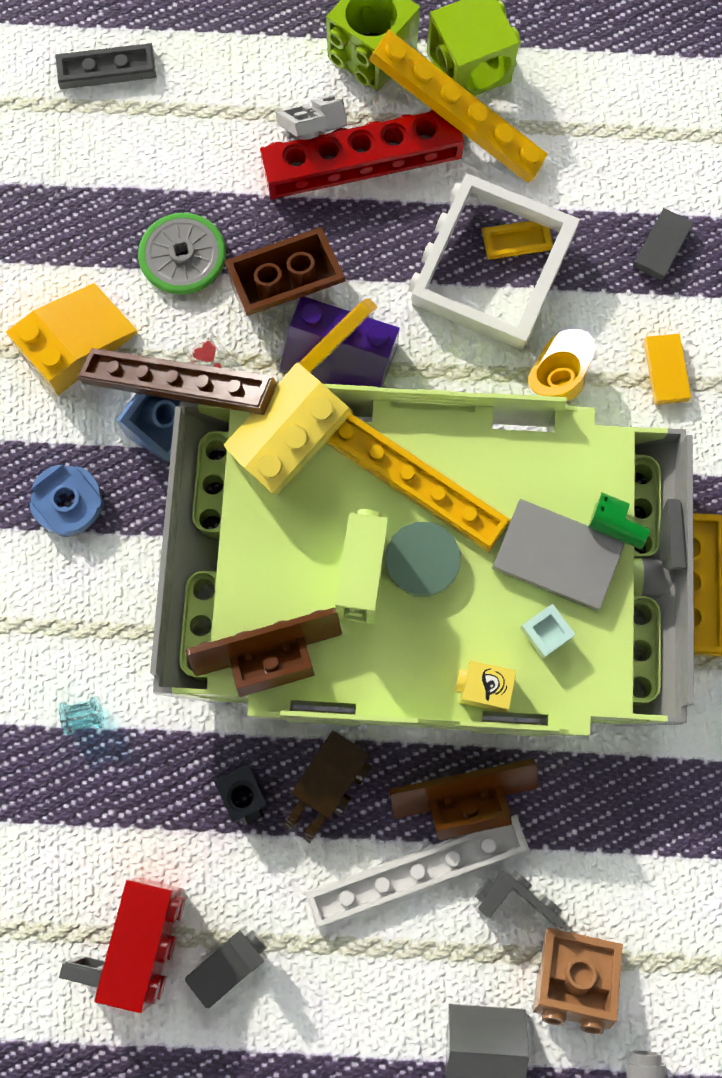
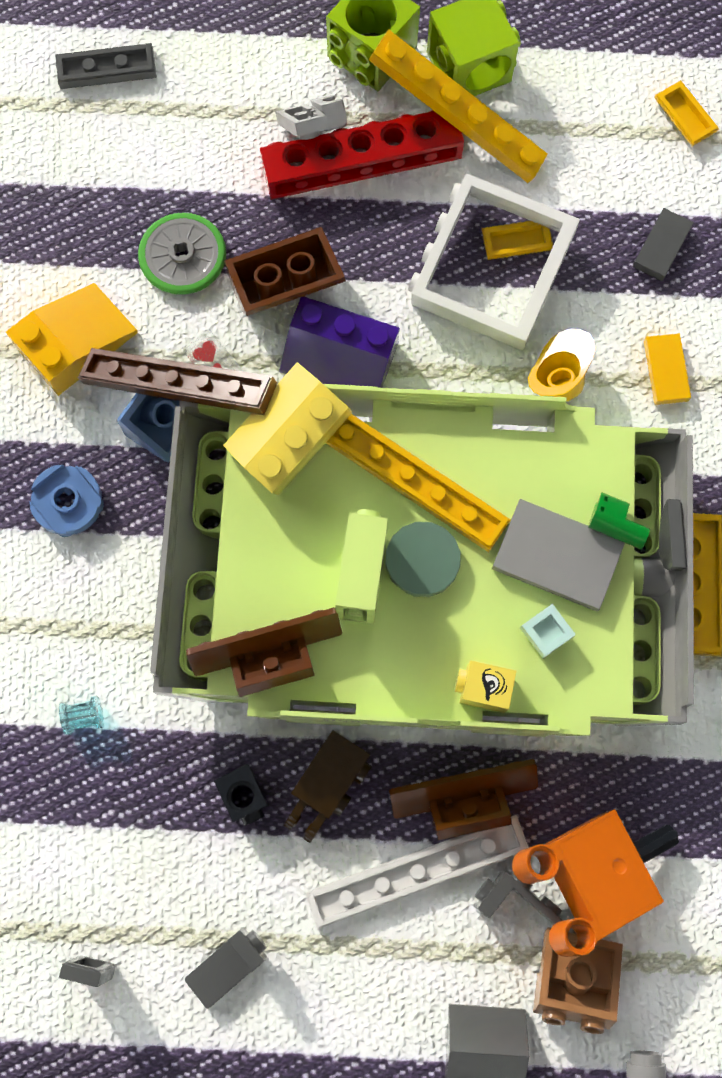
red brick [94,877,186,1013] -> none
yellow tile [299,298,378,373] -> none
none -> orange piece [512,809,679,957]
none -> yellow tile [654,80,719,146]

